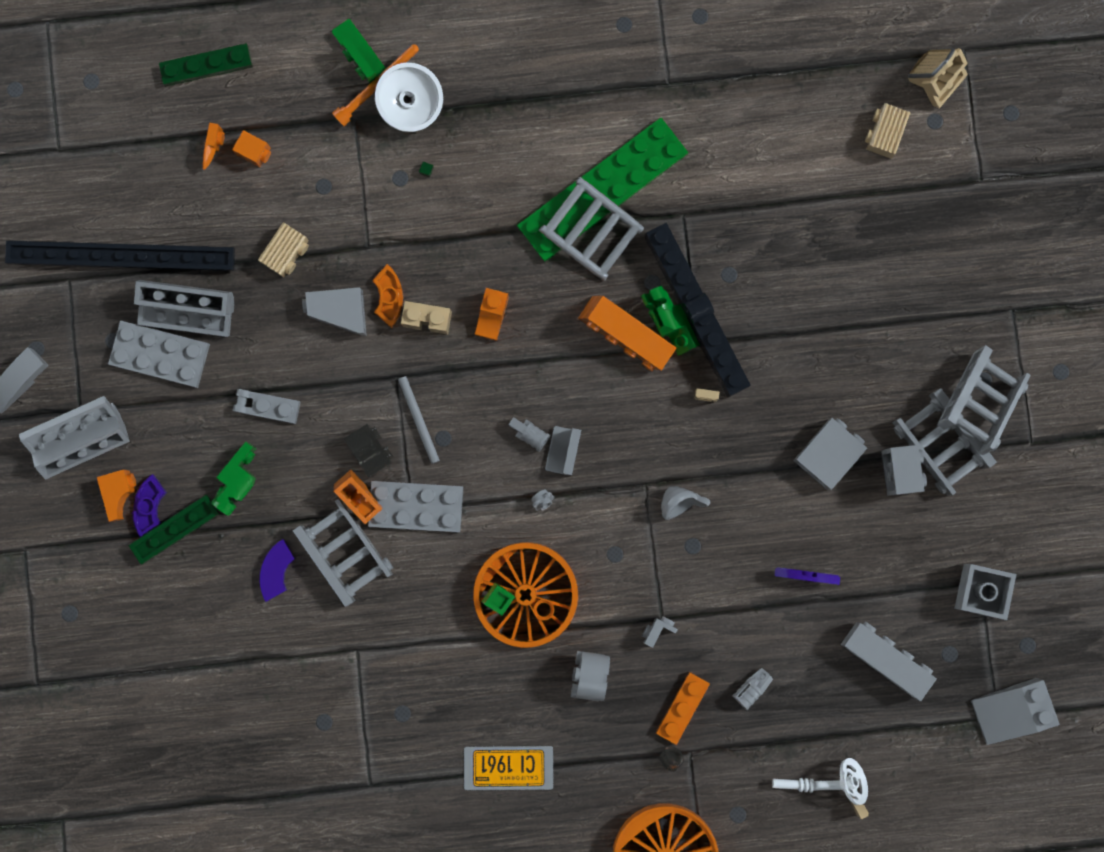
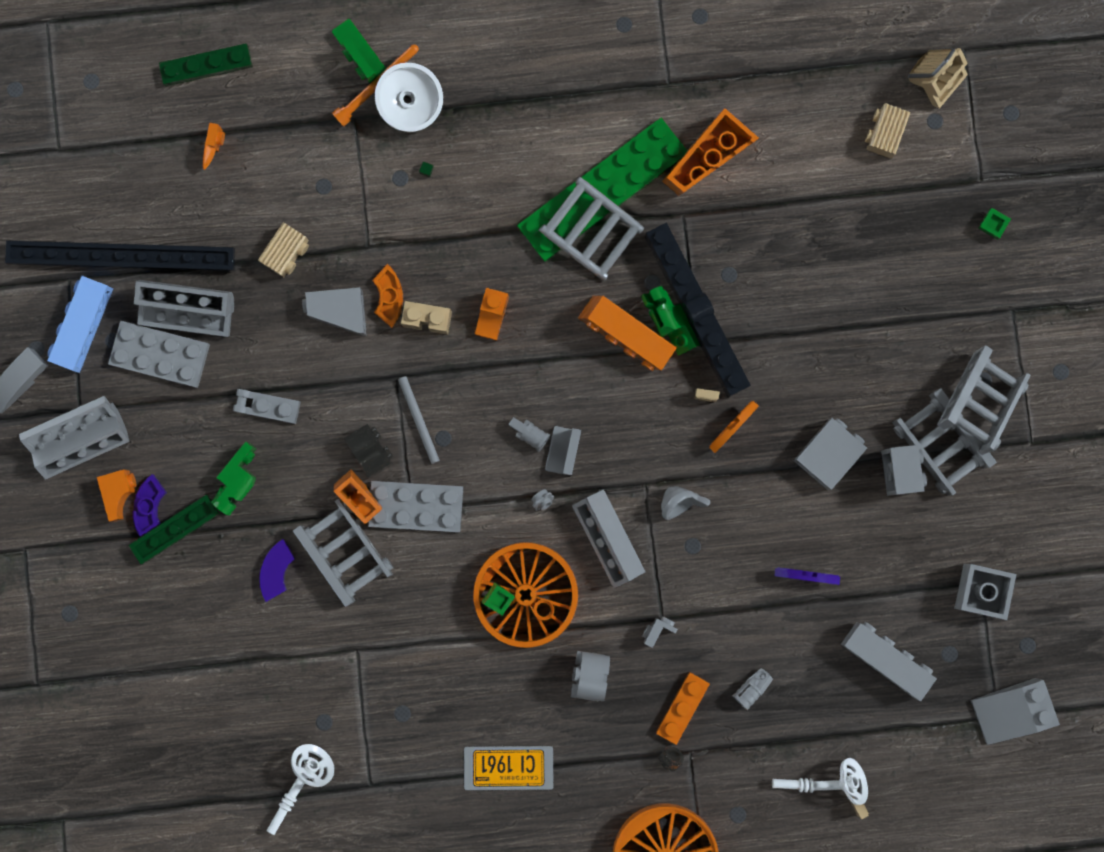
orange brick [232,130,271,167] -> none
none -> light blue brick [47,276,113,373]
none -> white dish [266,744,334,835]
none -> light grey brick [572,489,645,588]
none -> orange wedge [662,108,759,196]
none -> orange tile [709,401,759,453]
none -> green plate [978,208,1011,240]

